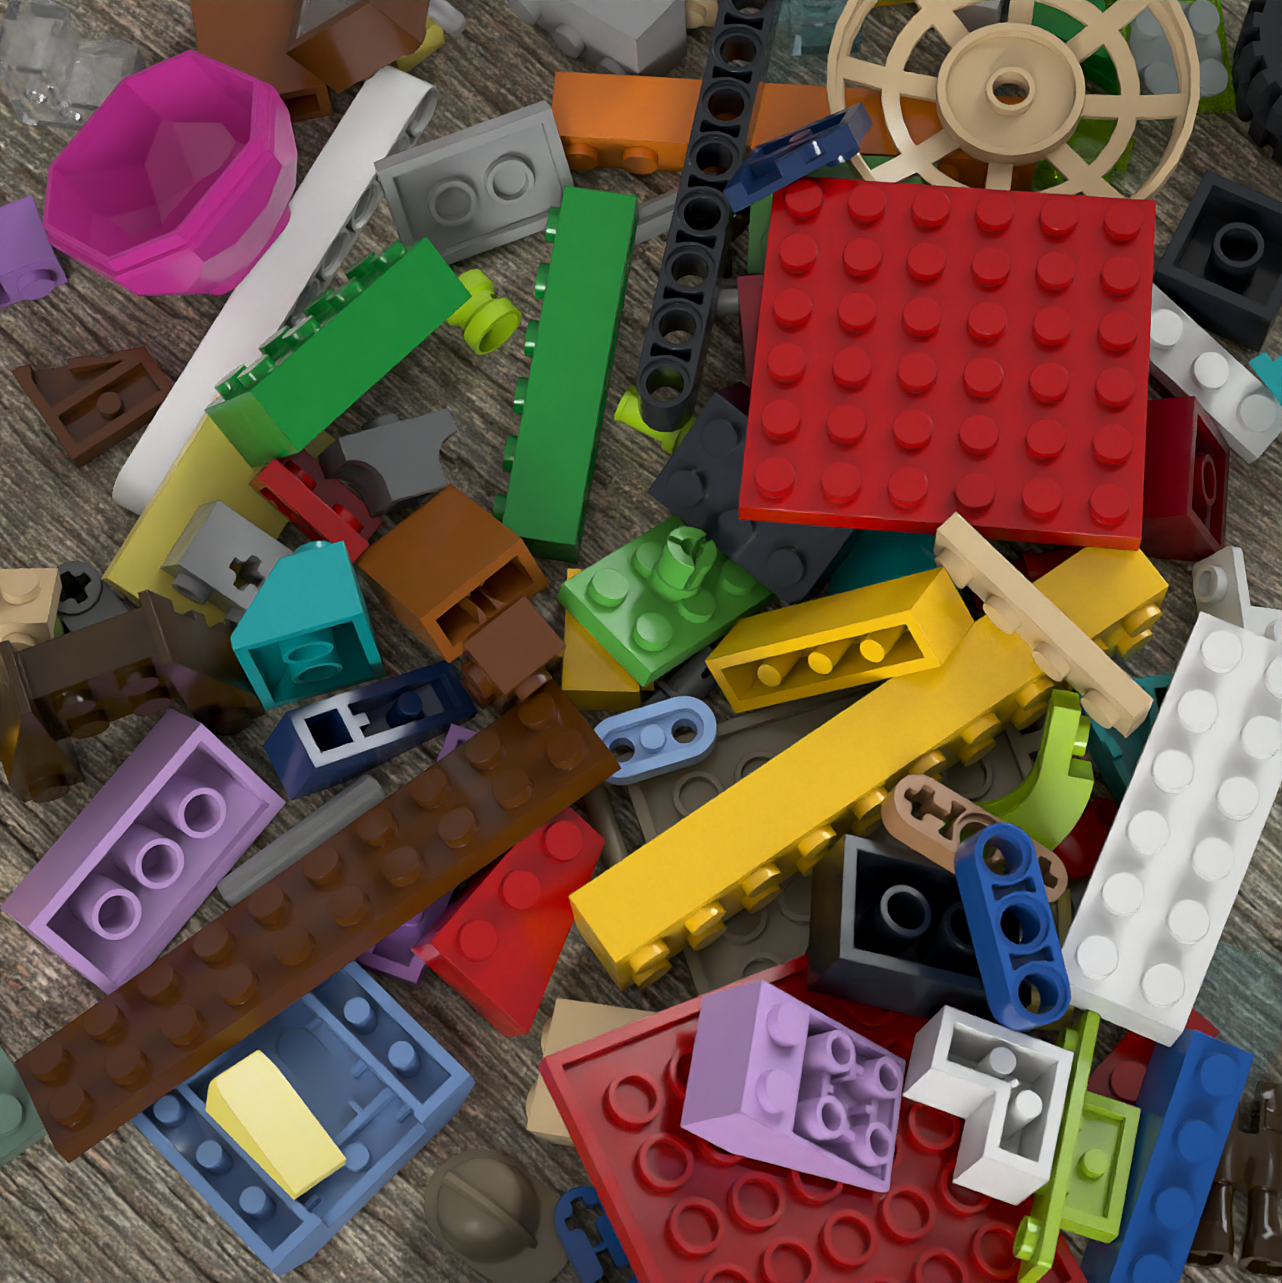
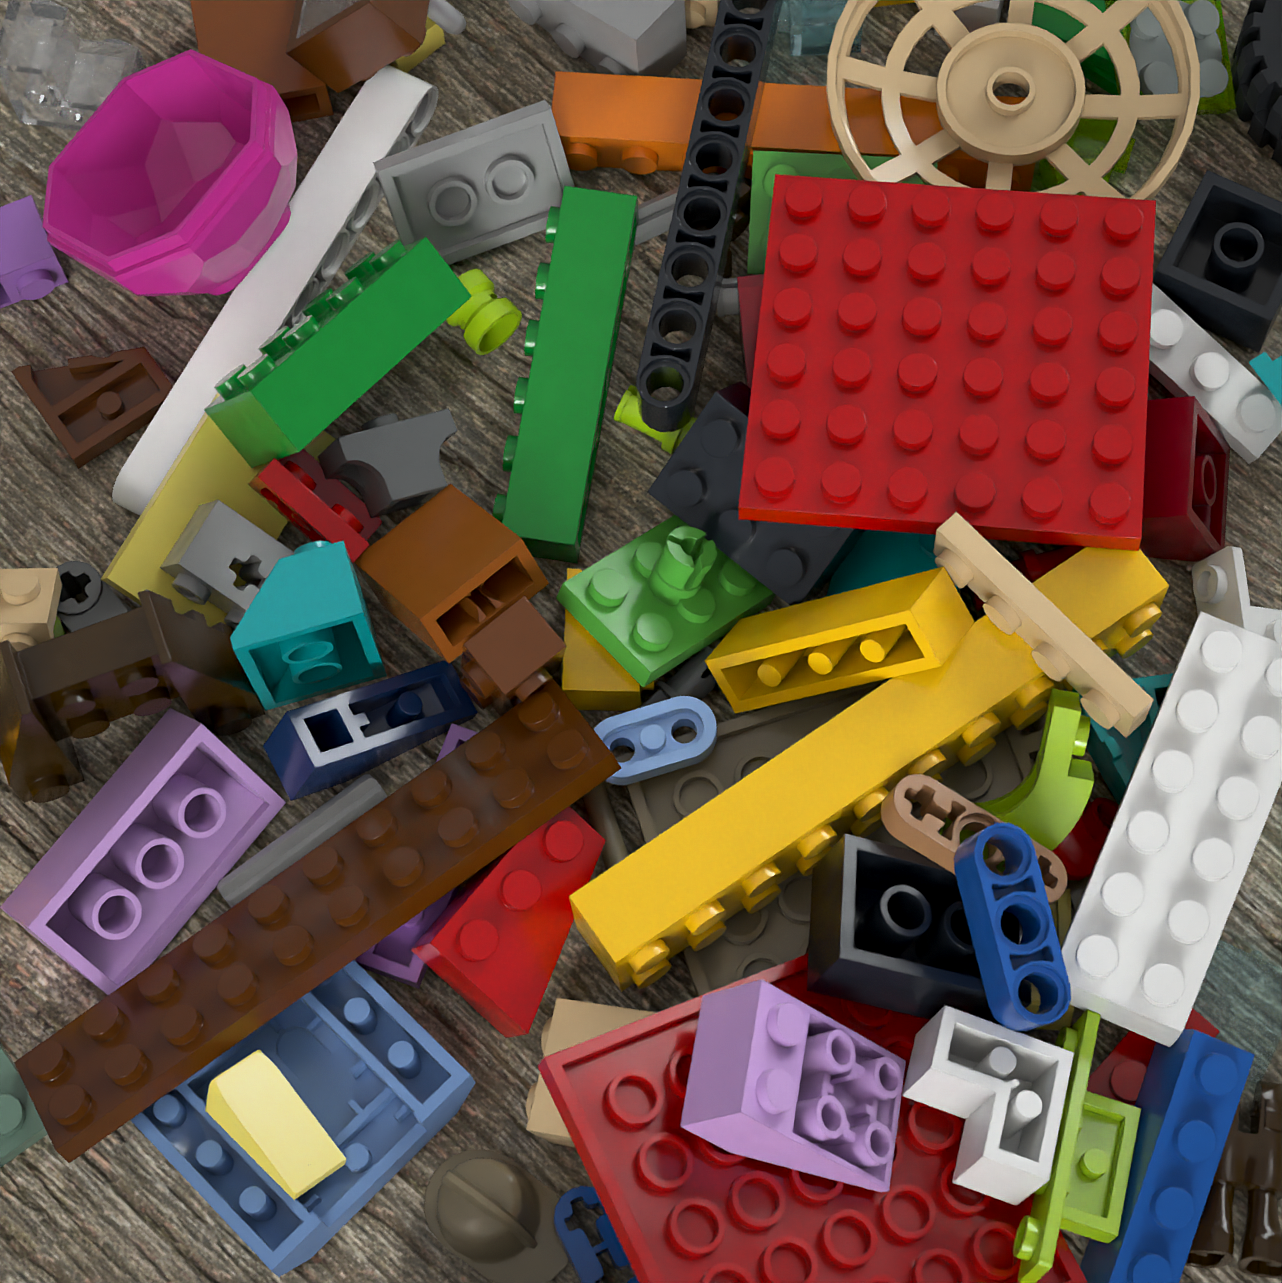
dark blue wing [723,102,873,213] -> none

